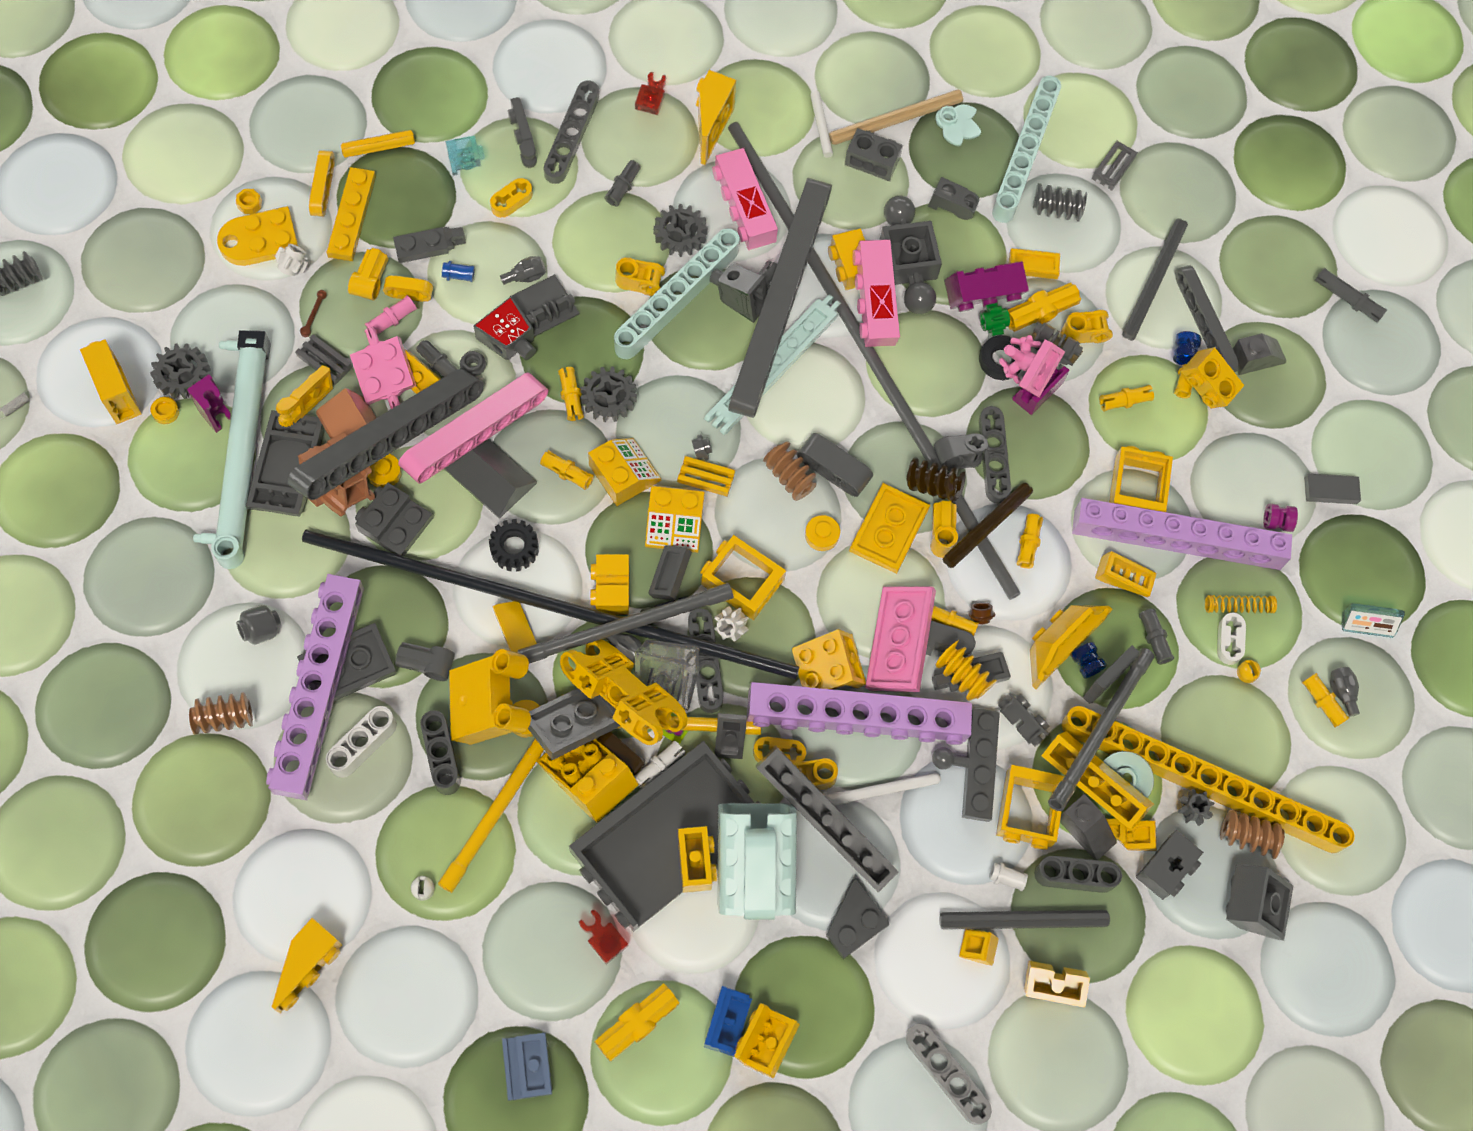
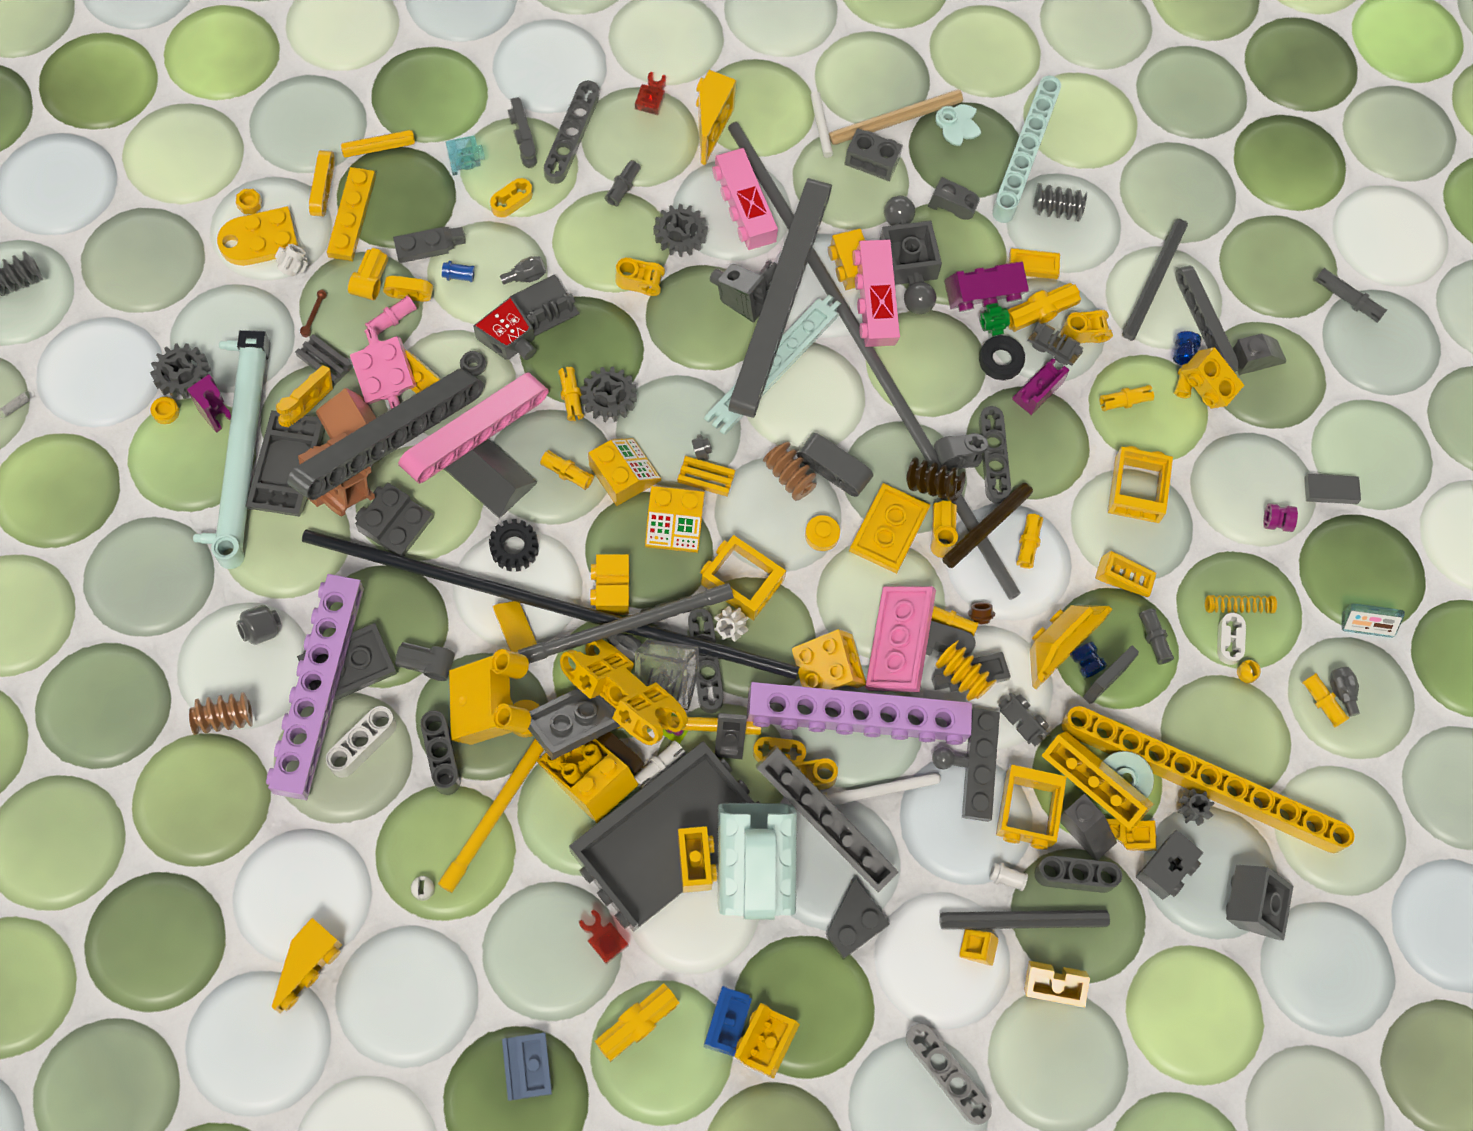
yellow window [80,339,142,425] -> none
yellow wheel [367,454,402,487] -> none
dark grey axle [416,340,457,377] -> none
light aqua beam [614,228,740,359] -> none
dark grey tile [648,546,692,600] -> none
bright pink piece [999,335,1065,397] -> none
dark grey piece [1048,648,1154,811] -> none
lavender brick [1072,498,1292,570] -> none
flat silver tile [1091,141,1138,191] -> none
medium nougat piece [1220,809,1285,859] -> none

